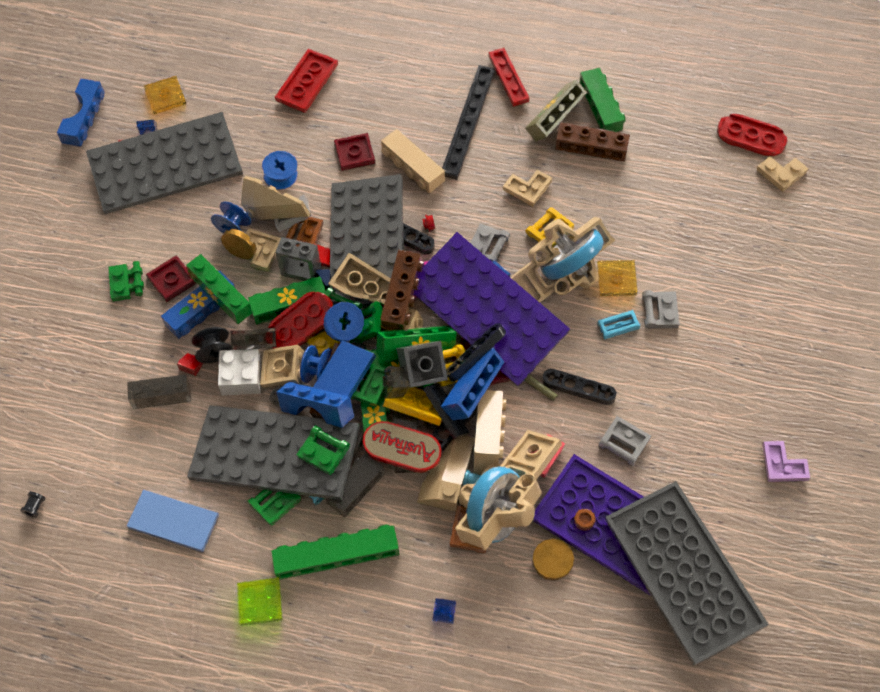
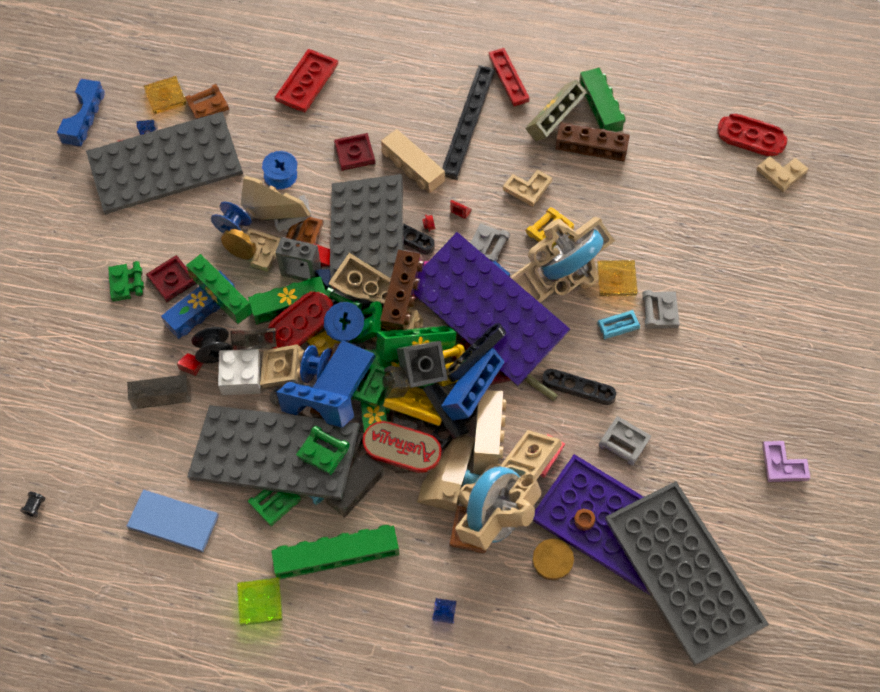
none -> dark orange plate [185,84,229,119]
none -> red slope [450,200,472,219]

